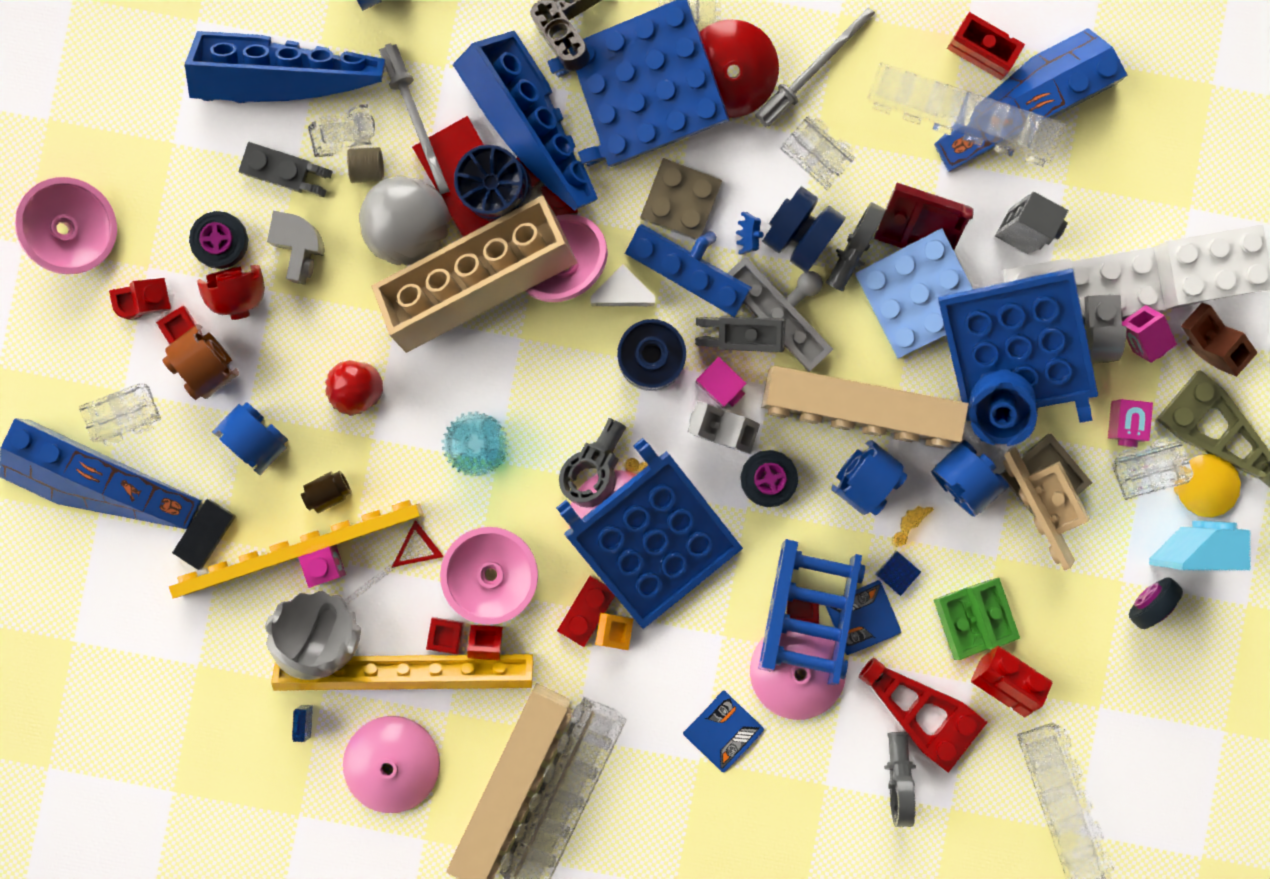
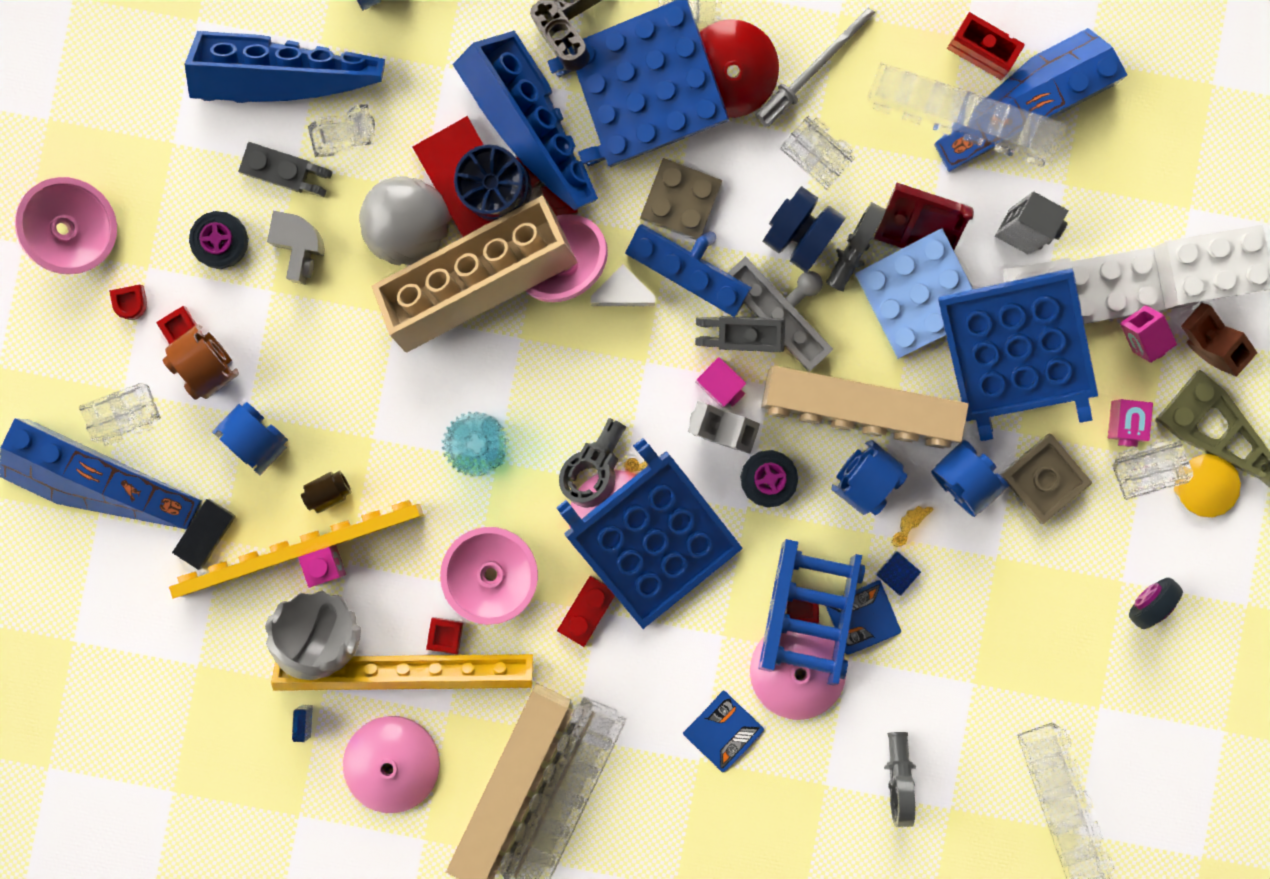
red plate [129,278,171,315] -> none
red cylinder [197,265,265,320] -> none
red hair [325,360,383,416] -> none
piece [344,519,444,606] -> none
dark tan piece [347,147,384,184] -> none
light grey piece [379,43,450,194] -> none
red plate [467,625,503,660] -> none
light orange plate [595,613,634,651] -> none
dark blue wheel [617,319,686,391] -> none
blue piece [736,211,764,255] -> none
red plate [858,657,988,773] -> none
bright green slope [933,578,1020,660] -> none
blue brick [969,369,1038,446] -> none
red brick [971,646,1053,718] -> none
tan bracket [1003,446,1090,571] -> none
light grey brick [1084,295,1126,363] -> none
medium azure slope [1149,521,1250,570] -> none

